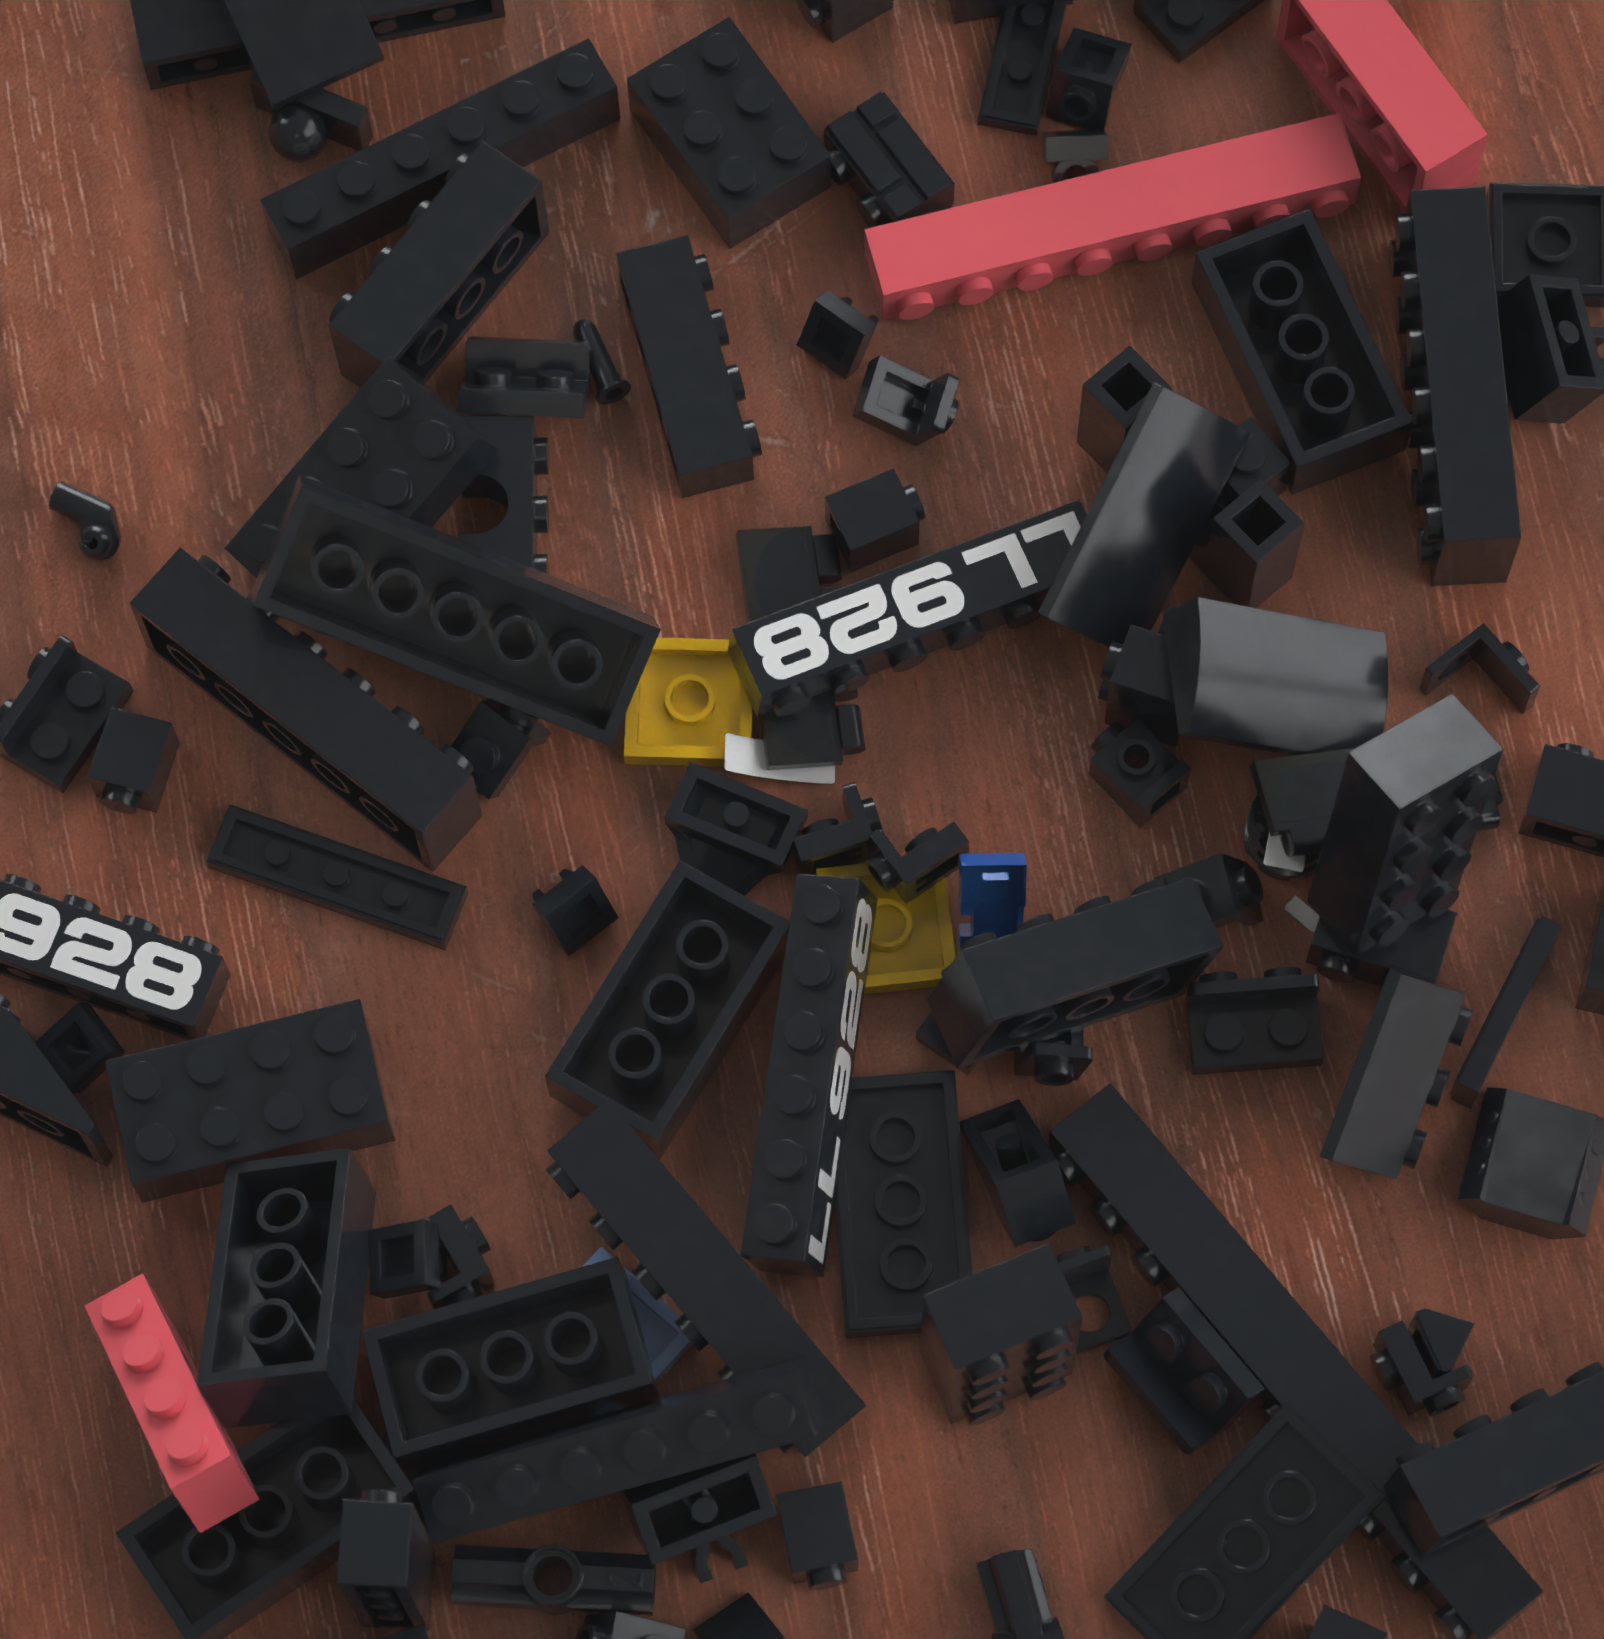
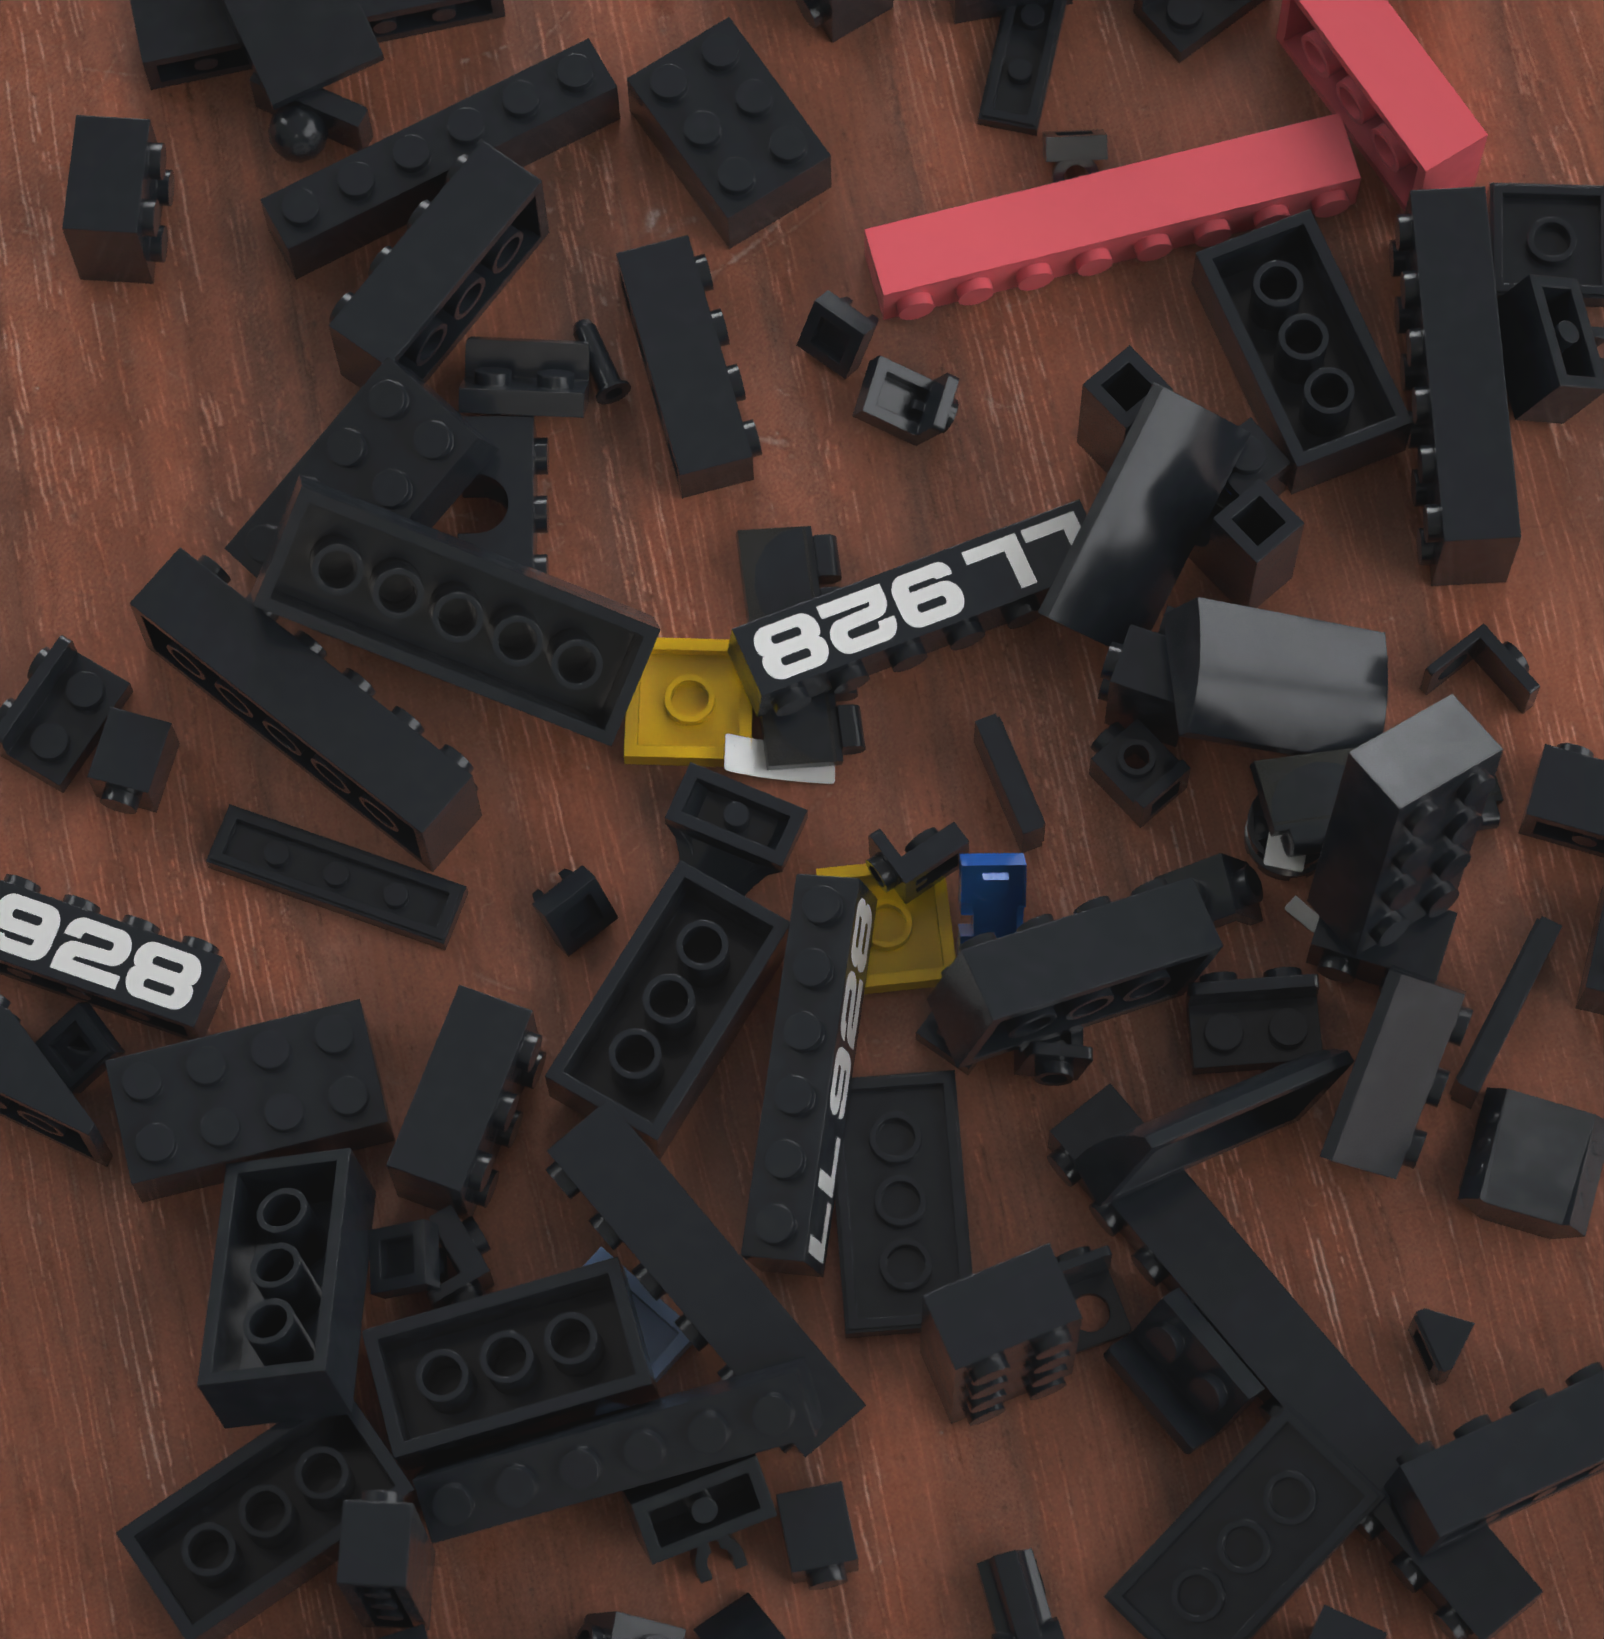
black arm [49,481,121,560] -> none
coral brick [85,1273,260,1533] -> none
black bracket [451,699,551,799] -> none
black piece [451,1544,656,1616] -> none
black bracket [793,782,883,875] -> none
black brick [824,92,955,228] -> none
black brick [825,468,926,573] -> none
black slope [959,1099,1076,1247] -> none
black bracket [1046,27,1132,130] -> none
black bracket [1370,1320,1474,1417] -> none
none -> black brick [62,115,174,284]
none -> black brick [386,985,546,1220]
none -> black tile [974,713,1046,853]
none -> black slope [1073,1049,1355,1207]

